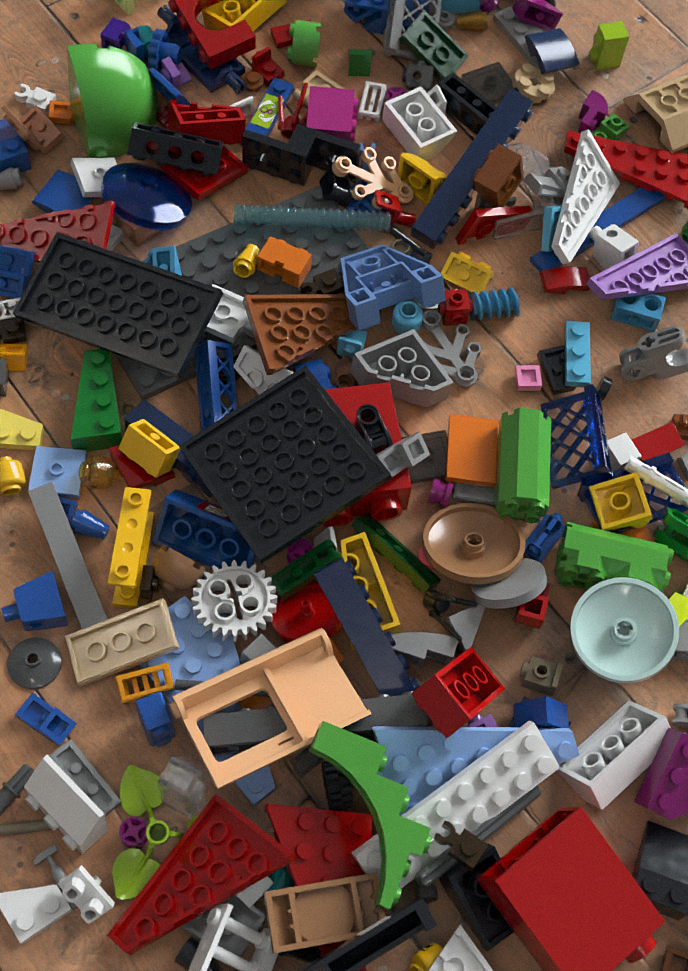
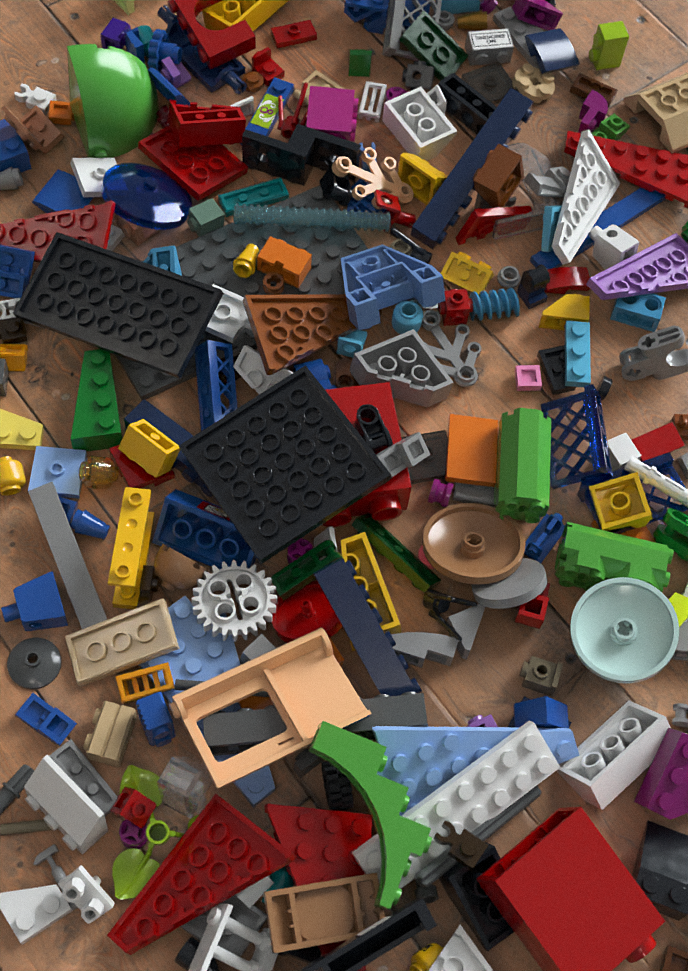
black brick [127,122,224,175] -> none
bright green brick [287,20,321,67] -> none
dark brown plate [300,268,344,294] -> none
red brick [411,647,505,739] -> none
none -> tan brick [84,701,137,767]
none -> red bracket [110,787,156,828]
none -> sand green brick [187,198,225,237]
none -> teal tile [218,177,289,217]
none -> dark orange bush [263,272,284,295]
none -> brick [465,28,514,66]
none -> light grey plate [497,266,520,288]
none -> leg [517,264,550,309]
none -> yellow slope [539,294,590,330]
none -> reddish brown plate [570,73,618,108]

